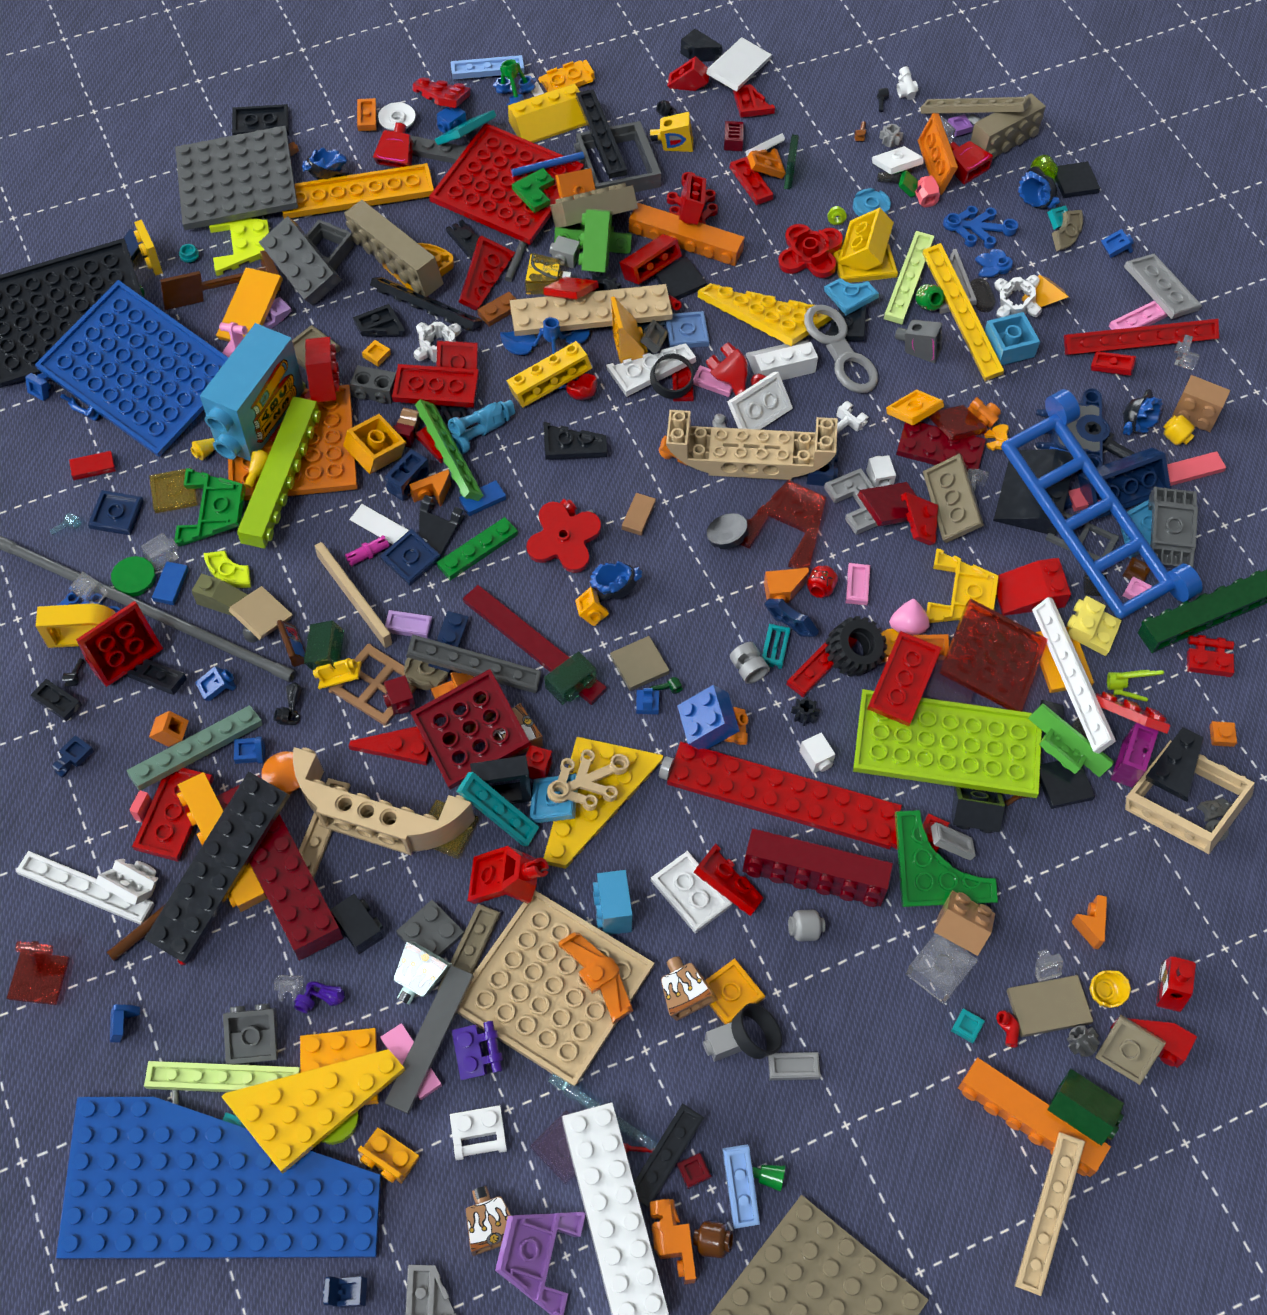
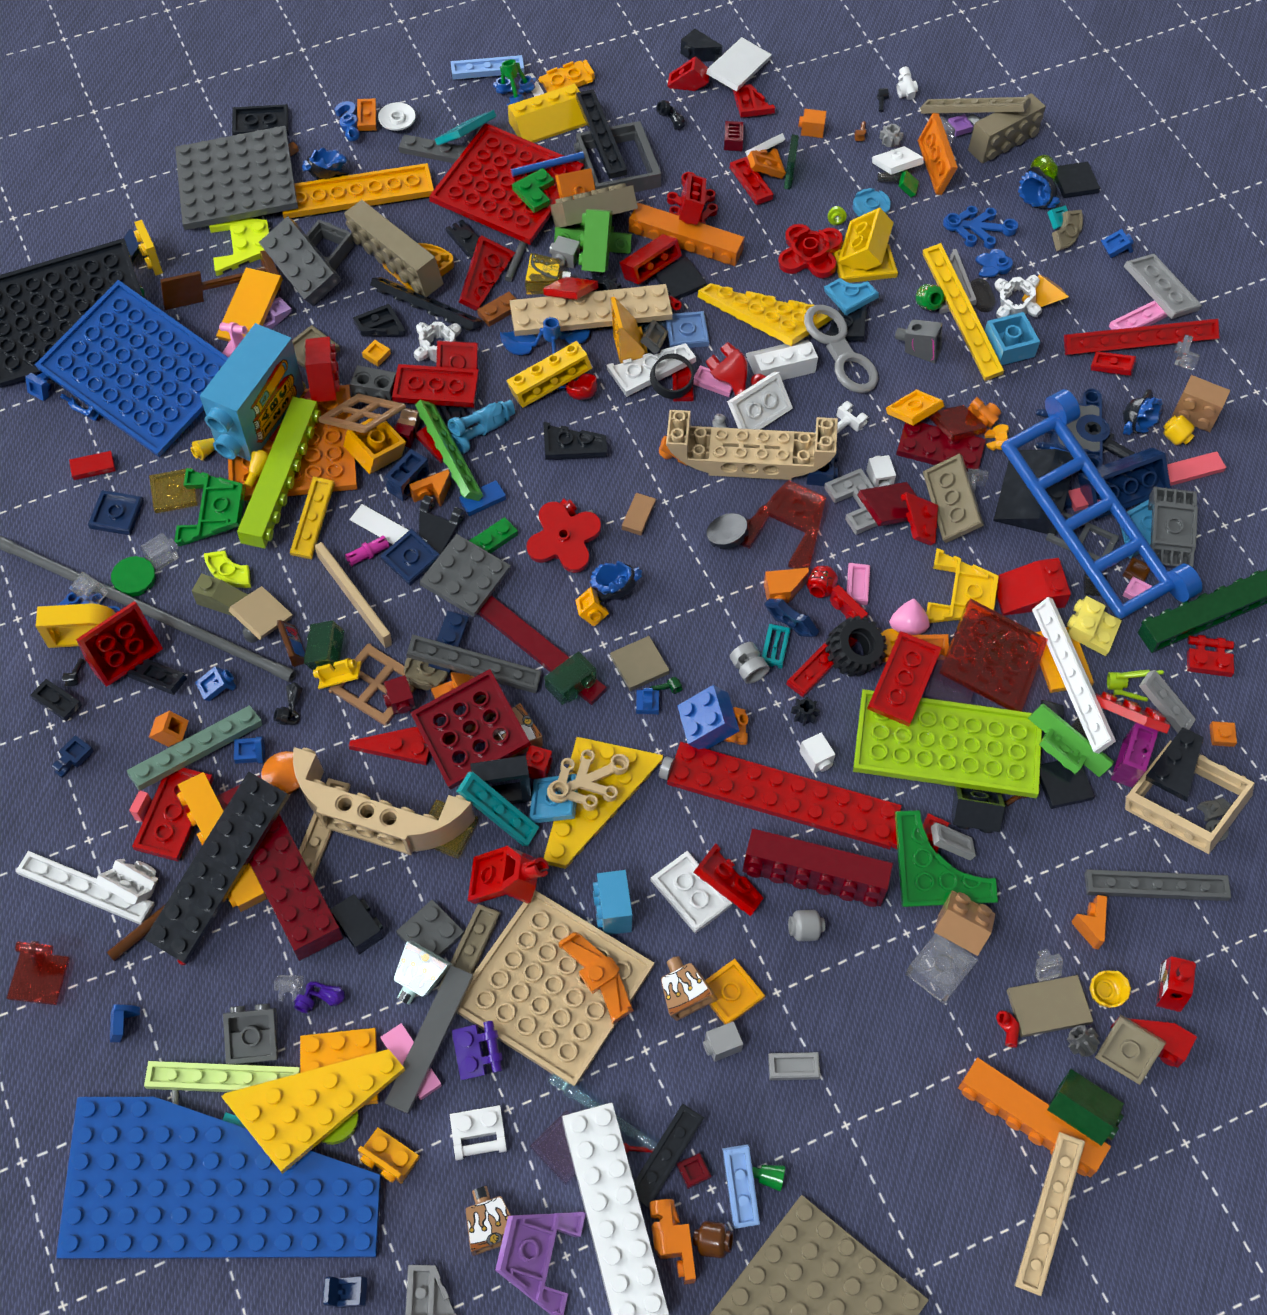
clear light blue hand [49,513,81,535] -> none
blue tile [152,561,189,605] -> none
teal plate [179,244,199,262] -> none
red torso [373,122,413,168] -> none
lavender tile [385,610,432,639] -> none
red plate [413,78,471,108] -> none
blue brick [437,107,466,133] -> none
yellow torso [650,112,693,152] -> none
black tyre [731,1003,782,1059] -> none
yellowish green plate [884,231,934,324] -> none
coral rock [915,176,940,208] -> none
red torso [950,141,993,185] -> none
teal tile [951,1008,985,1044] -> none
none -> yellow tile [290,476,335,560]
none -> medium nougat window [318,393,406,433]
none -> blue piece [334,101,360,142]
none -> dark grey plate [420,534,511,617]
none -> orange brick [798,109,826,138]
none -> red plate [830,585,868,619]
none -> dark grey plate [1084,869,1231,901]
none -> light grey plate [1139,670,1196,733]

